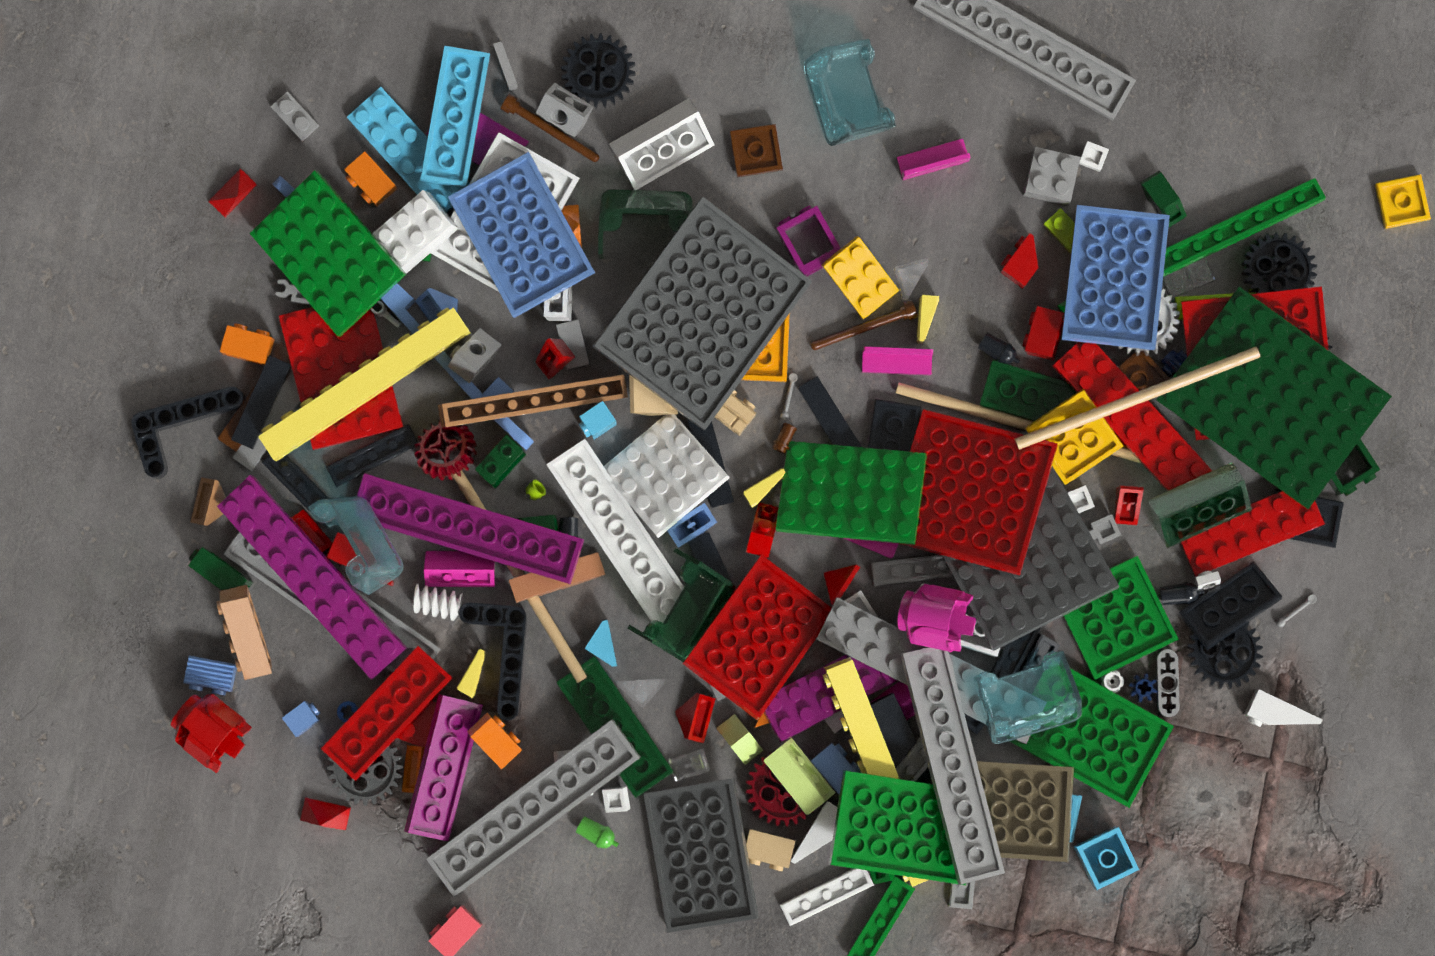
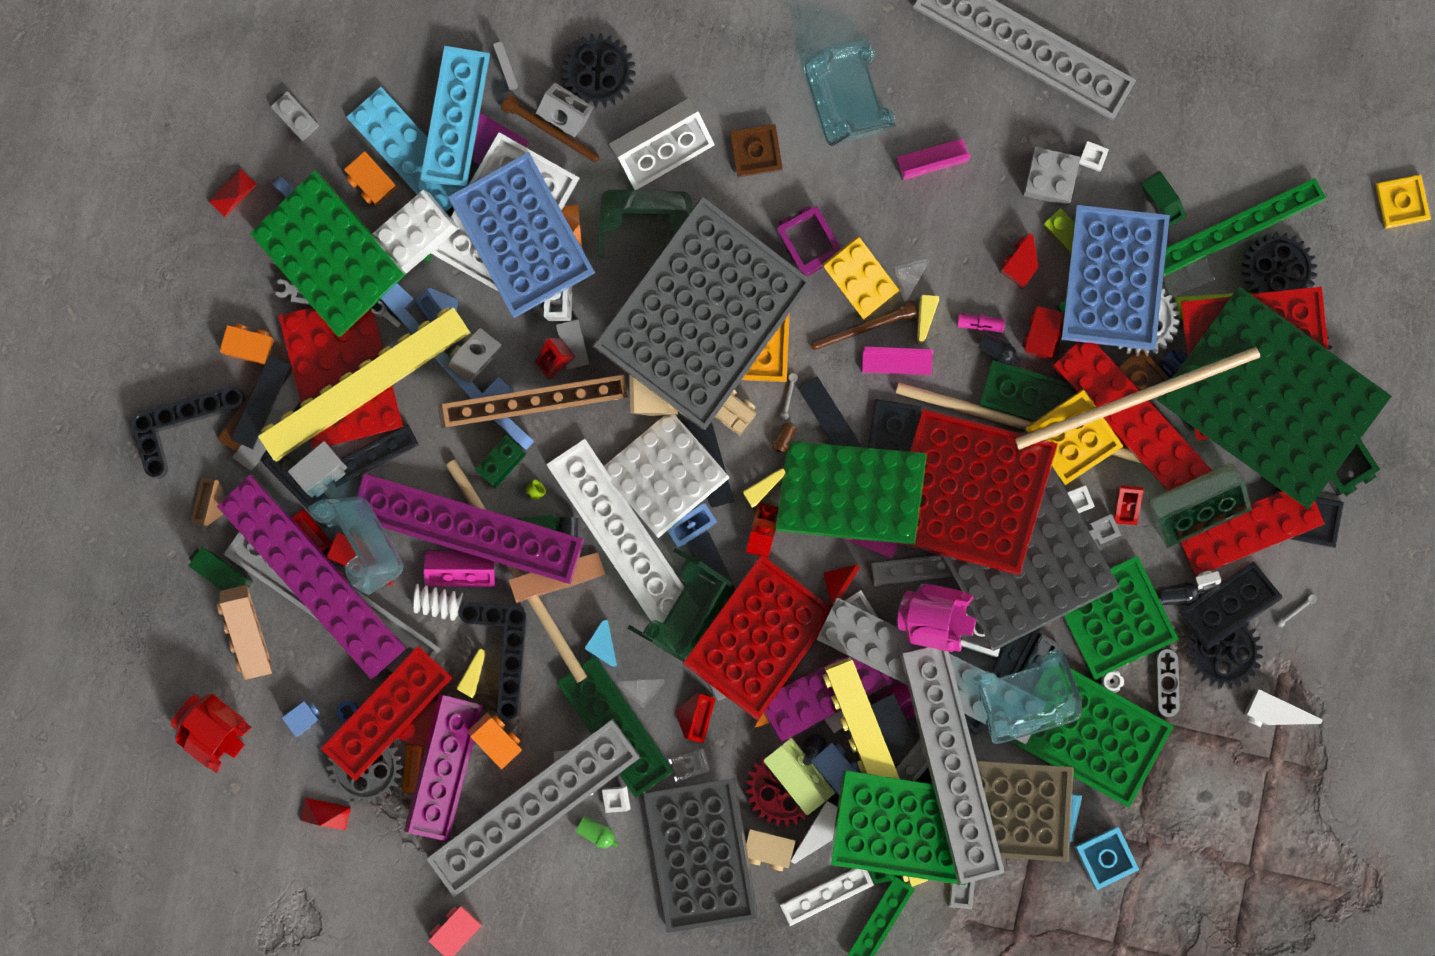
medium blue brick [184,656,237,695] -> none
dark red gear [415,419,477,481] -> none
medium azure brick [579,401,617,440] -> none
yellowish green slope [716,714,763,765] -> none
dark blue gear [1128,674,1158,702] -> none
none -> light grey brick [288,441,347,497]
none -> black piece [803,734,826,766]
none -> dark pink pin [957,313,1005,333]

